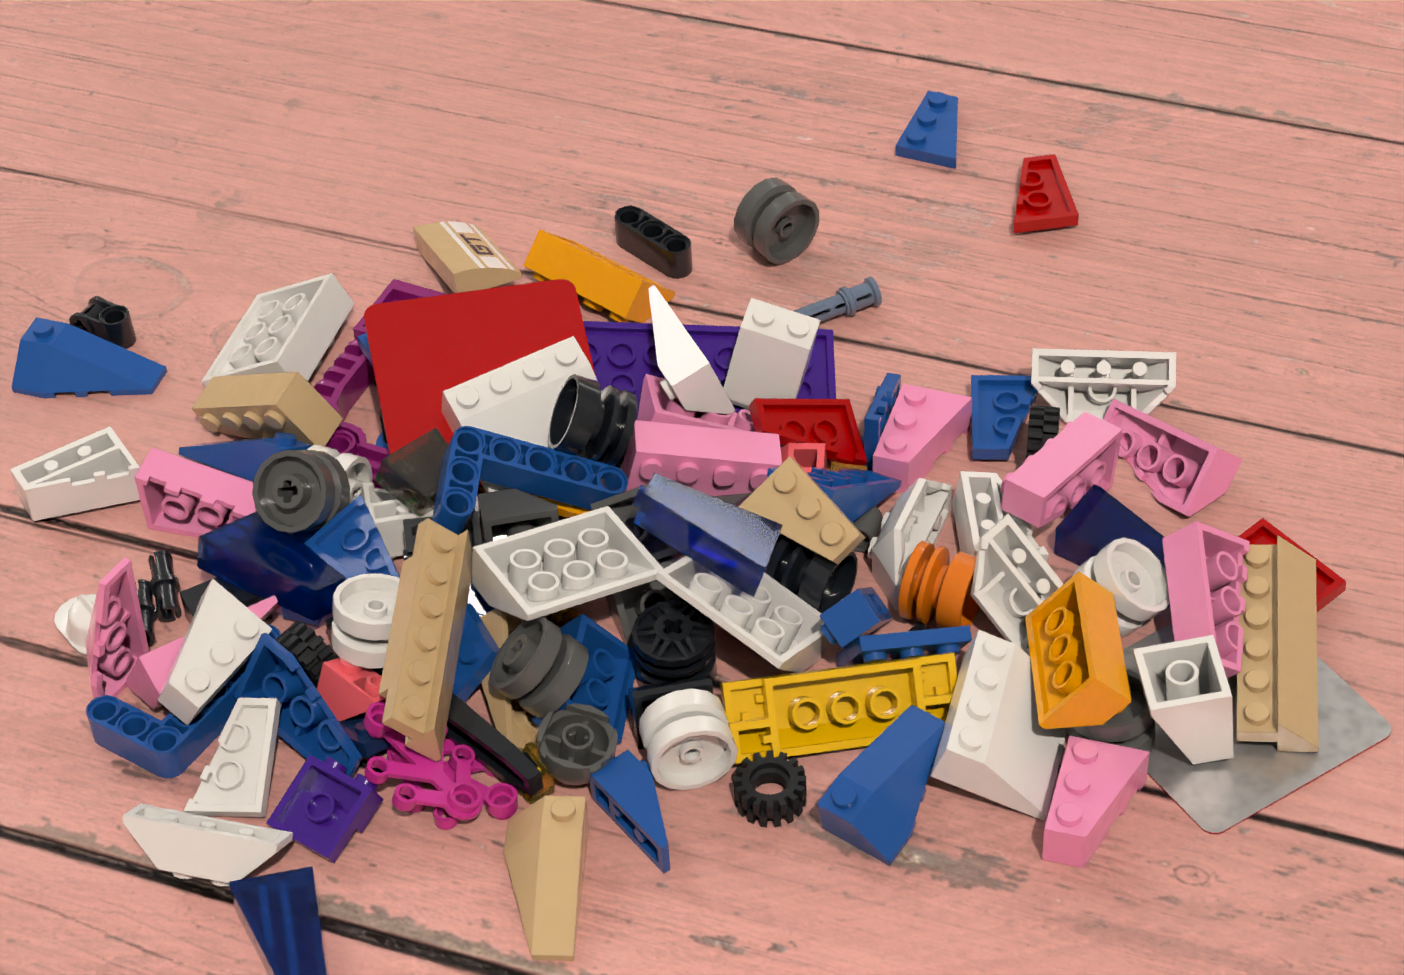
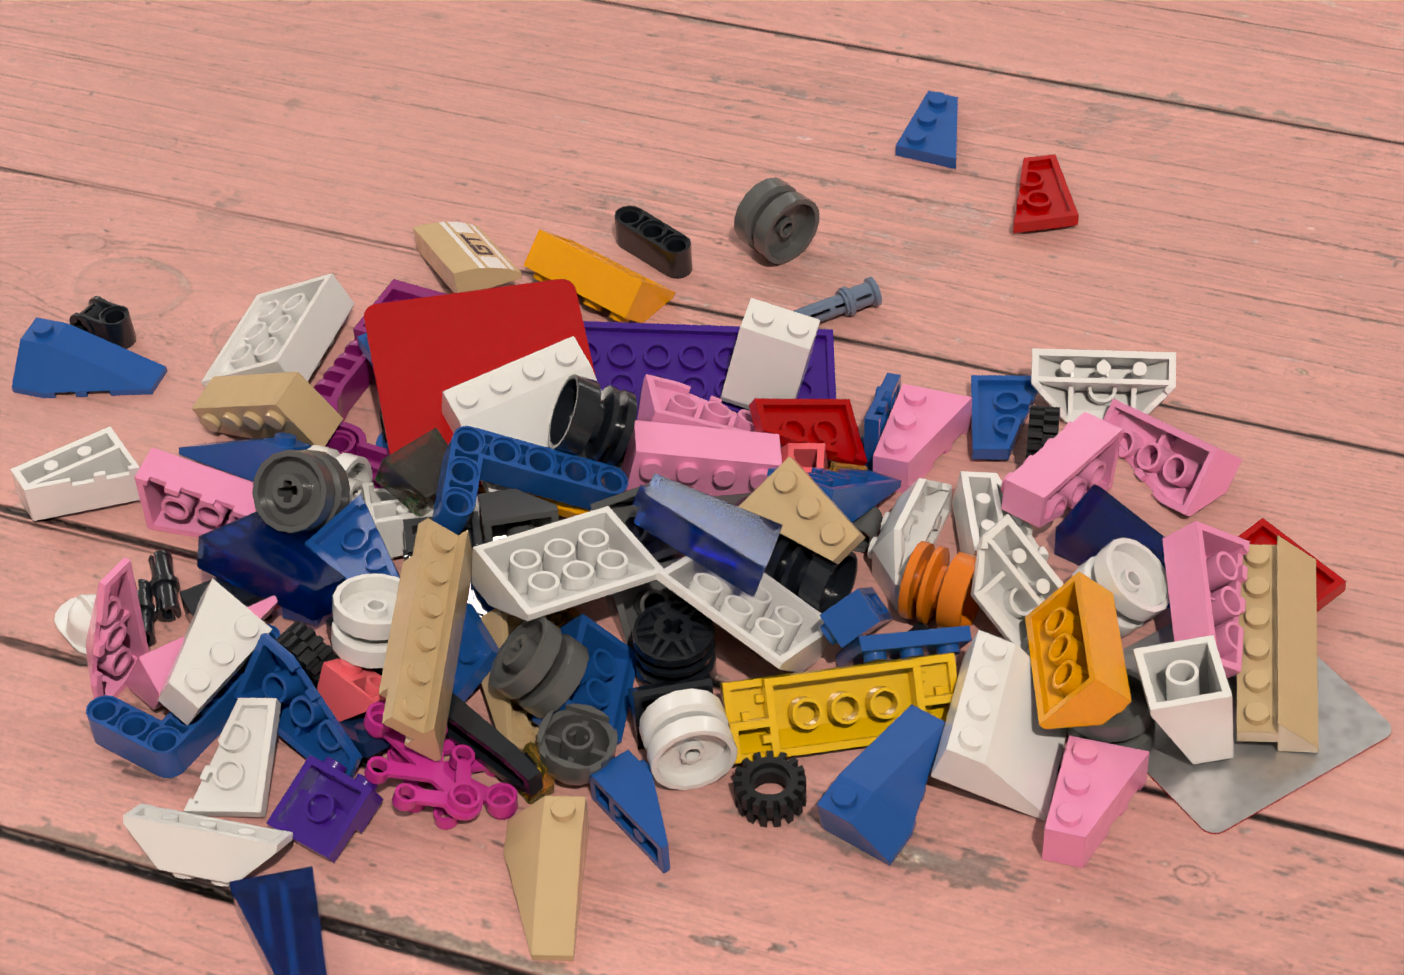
white wedge [648,285,736,414] -> none

